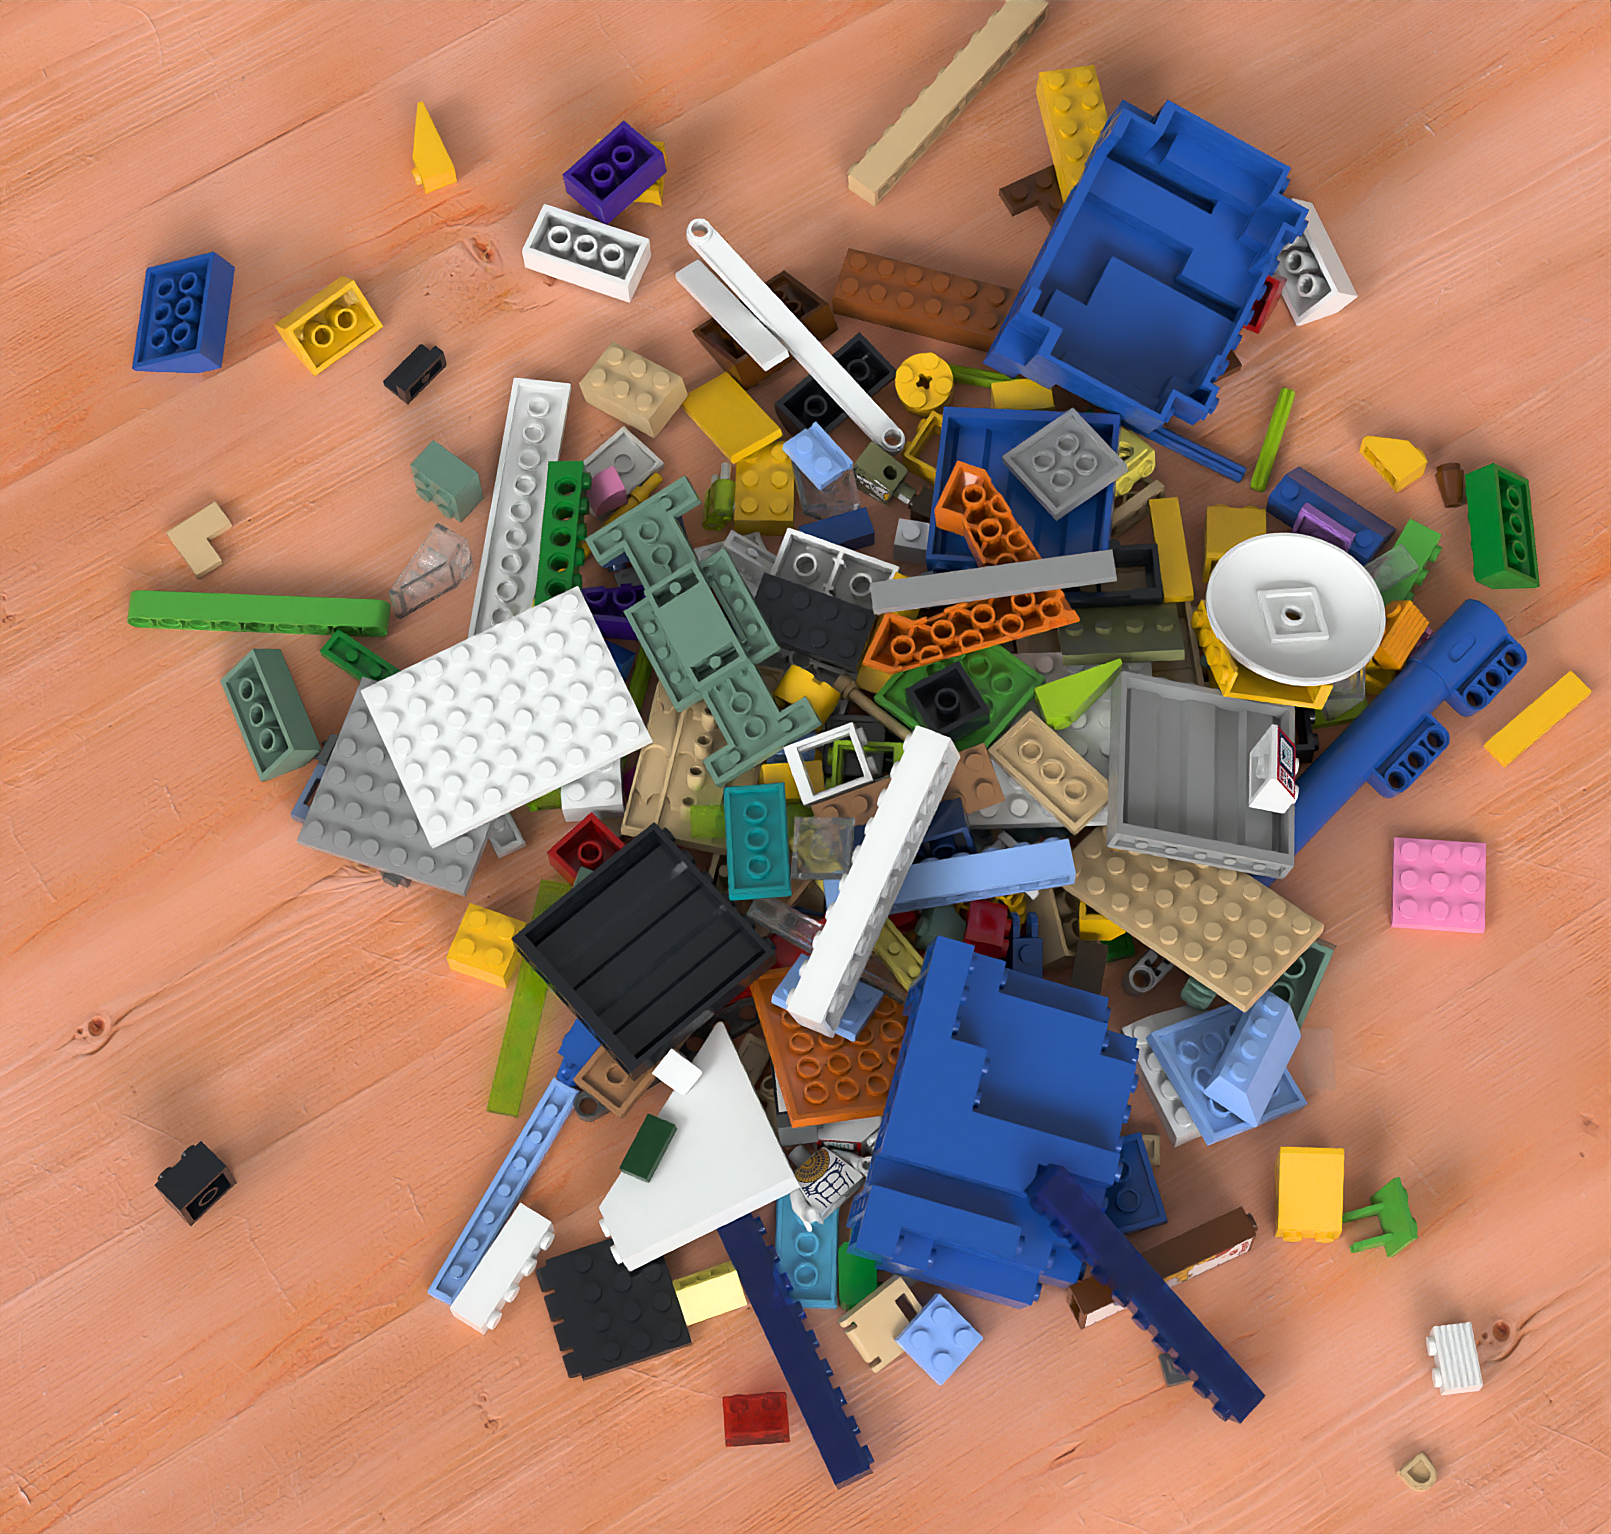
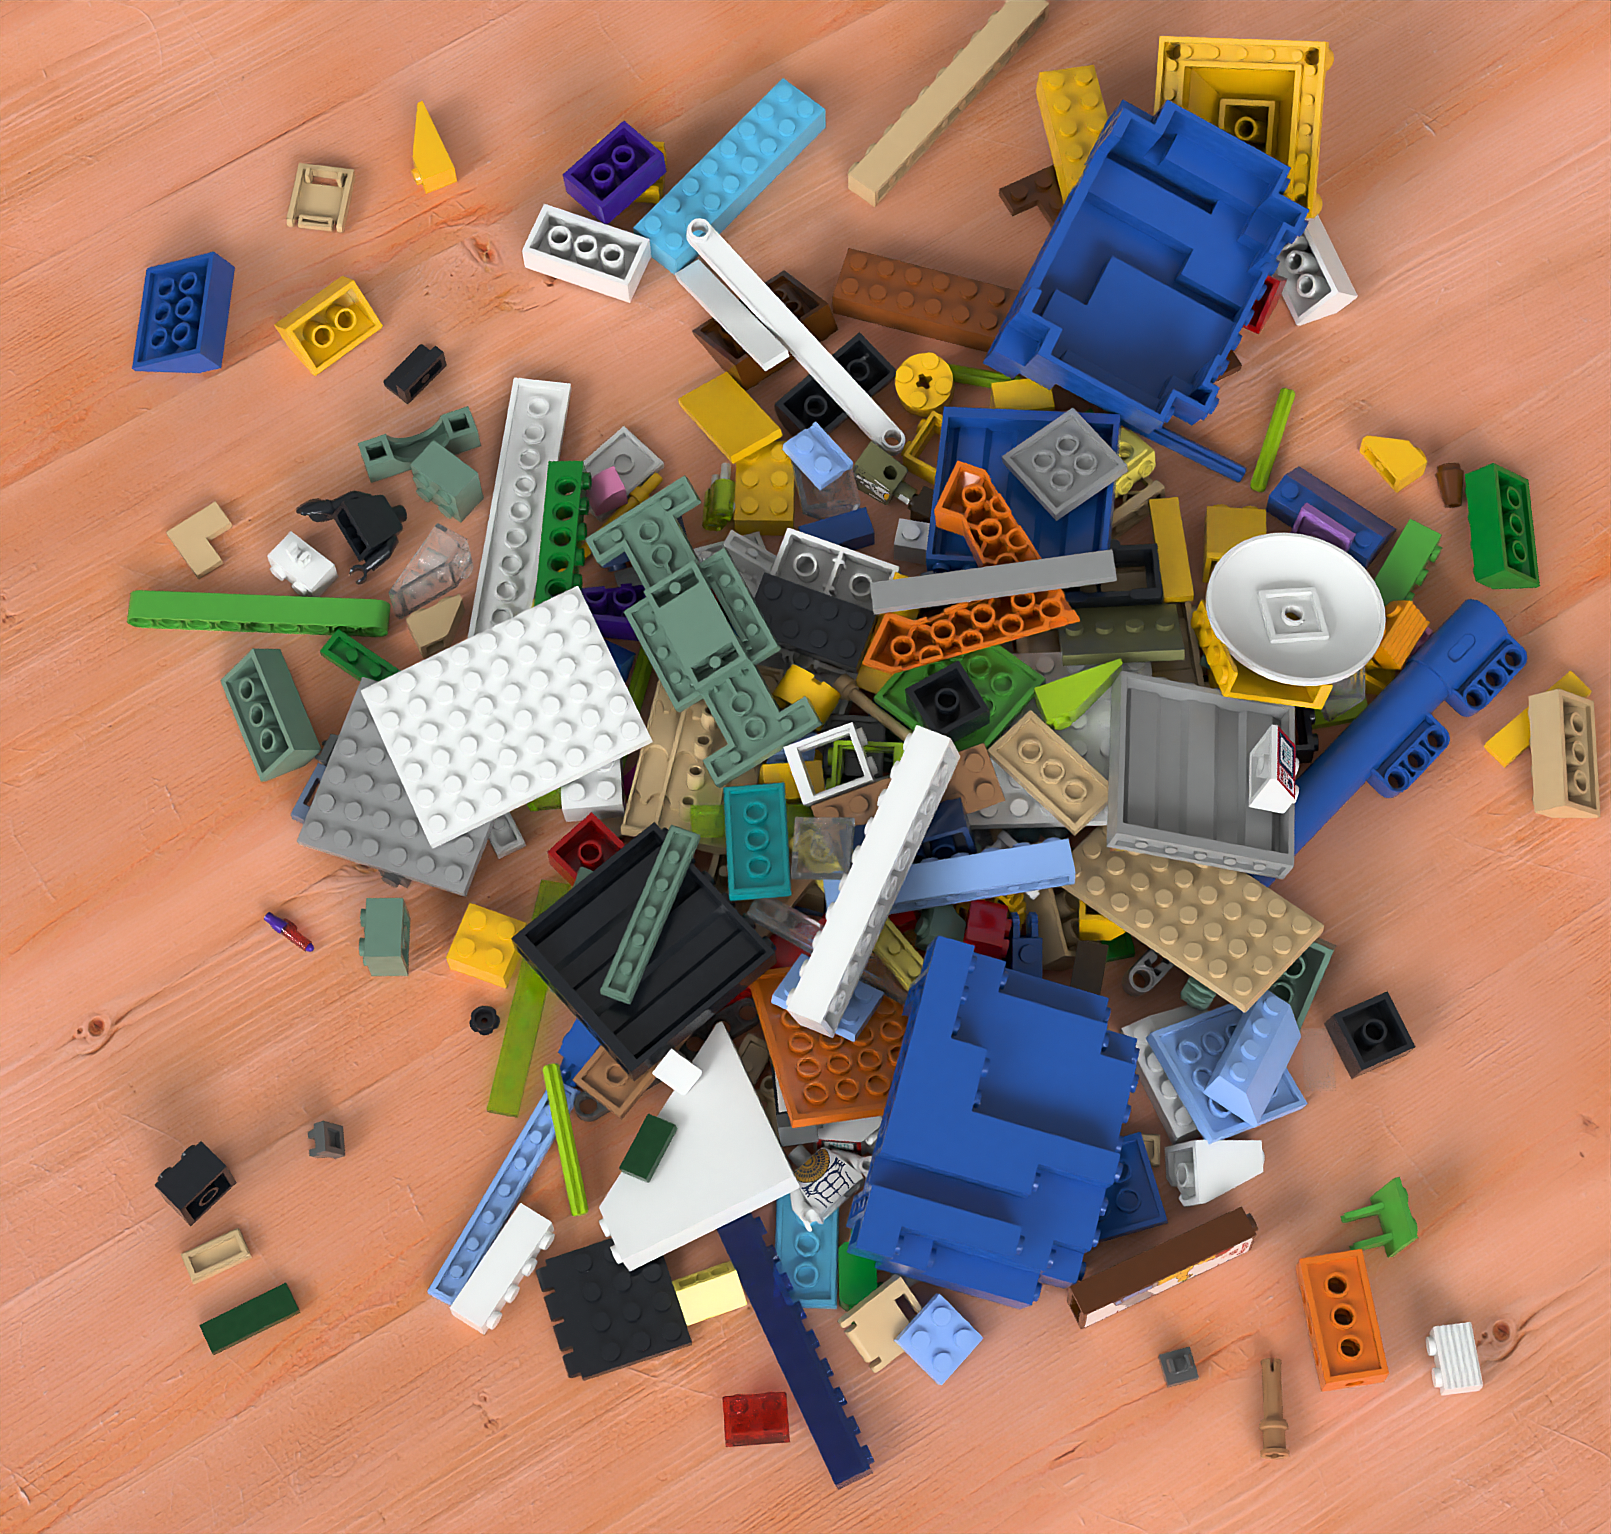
tan brick [579,341,688,438] -> none
clear blue brick [1024,1163,1266,1424] -> none
yellow slope [1274,1146,1344,1243] -> none
clear plate [1363,544,1419,593] -> none
bright pink plate [1391,837,1486,933] -> none
tan tile [1396,1451,1437,1492] -> none
none -> tan tile [180,1227,252,1285]
none -> dark green tile [199,1283,301,1355]
none -> piece [264,912,314,952]
none -> white brick [267,531,338,597]
none -> tan container [287,163,356,233]
none -> black torso [296,490,407,585]
none -> dark grey tile [308,1121,345,1159]
none -> sand green arch [358,406,481,483]
none -> sand green brick [359,898,411,976]
none -> tan slope [406,594,465,659]
none -> black plate [469,1006,500,1035]
none -> lime axle [543,1063,589,1216]
none -> sand green tile [600,825,701,1004]
none -> medium azure brick [633,78,826,275]
none -> yellow piece [1154,36,1334,219]
none -> white slope [1165,1140,1265,1207]
none -> medium nougat pin [1259,1358,1289,1459]
none -> orange brick [1295,1249,1389,1392]
none -> black brick [1324,991,1415,1079]
none -> tan slope [1528,688,1600,818]

